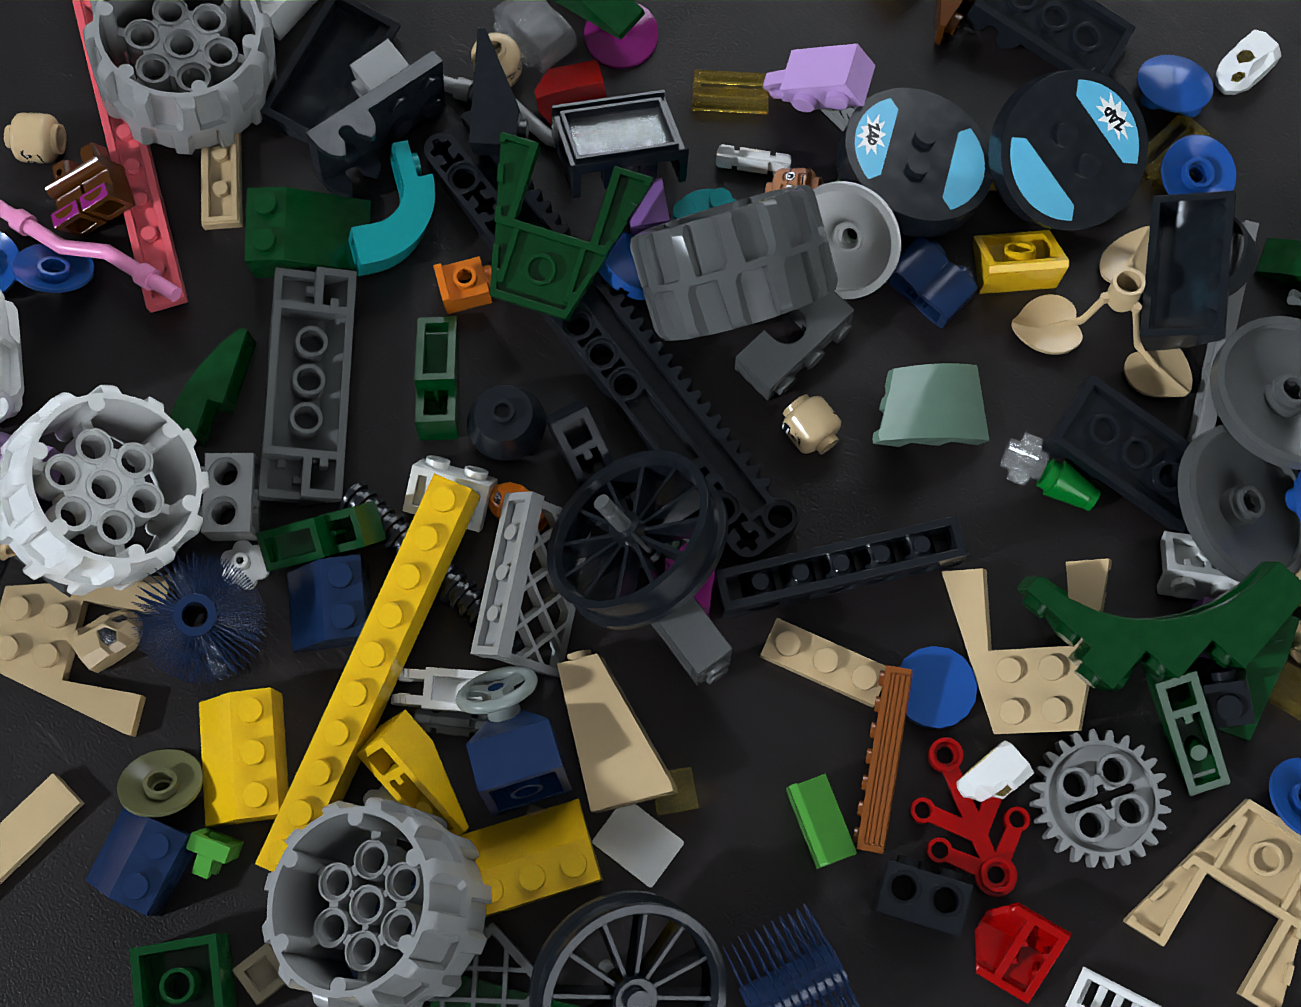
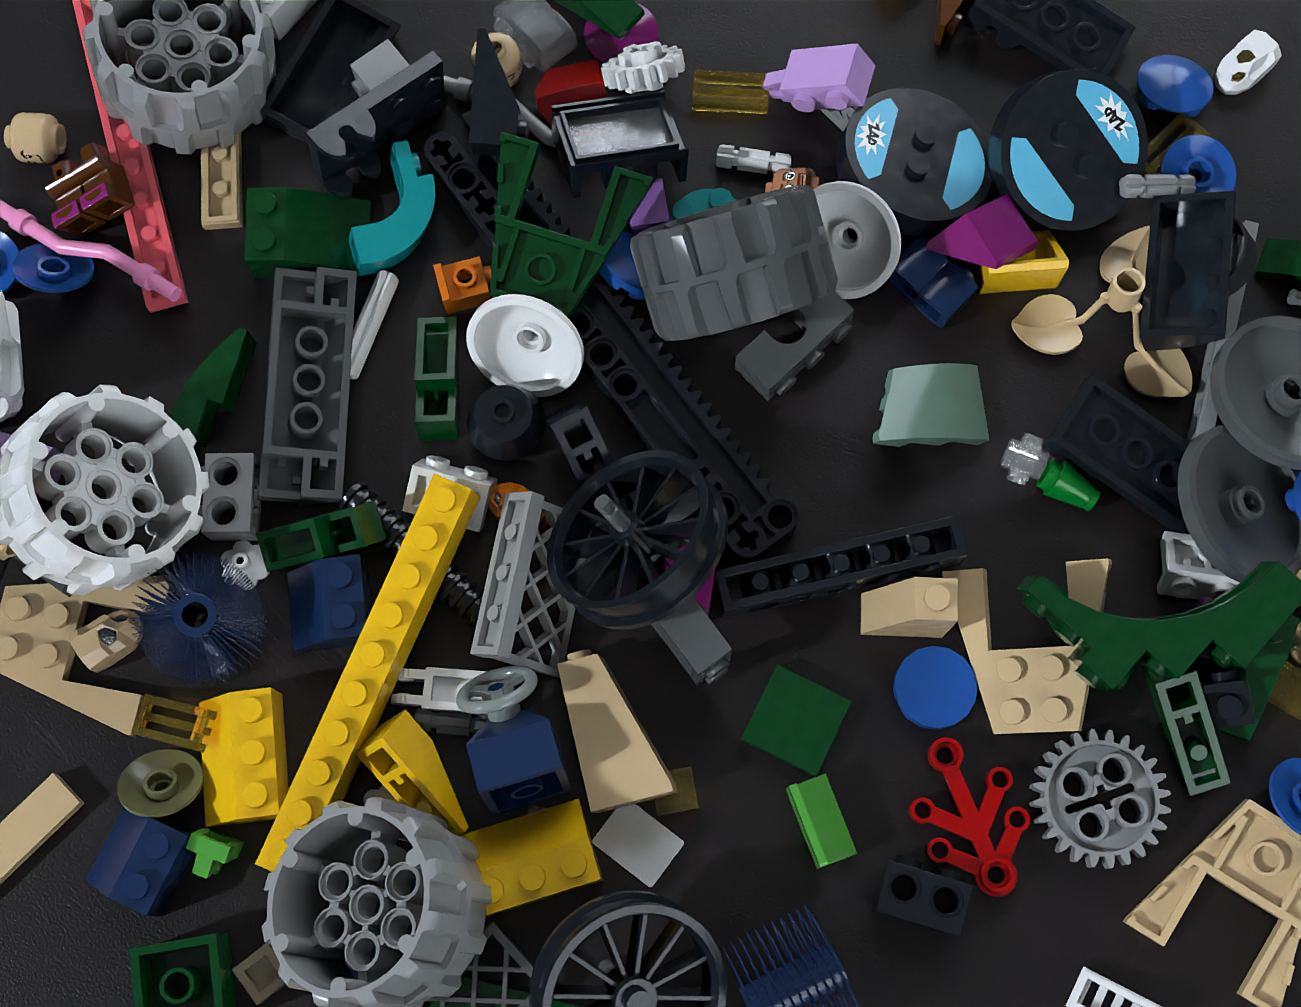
tan plate [760,618,886,708] -> none
tan head [782,394,841,455] -> none
dark orange piece [853,665,913,854] -> none
white rock [956,740,1034,802] -> none
red slope [974,902,1071,1004] -> none
none -> clear yellow tile [132,694,217,753]
none -> white axle [350,270,399,380]
none -> white dish [466,294,584,397]
none -> white gear [601,41,685,94]
none -> dark green tile [741,665,852,777]
none -> tan slope [860,577,958,638]
none -> magenta slope [927,194,1038,269]
none -> light grey axle [1119,174,1196,198]

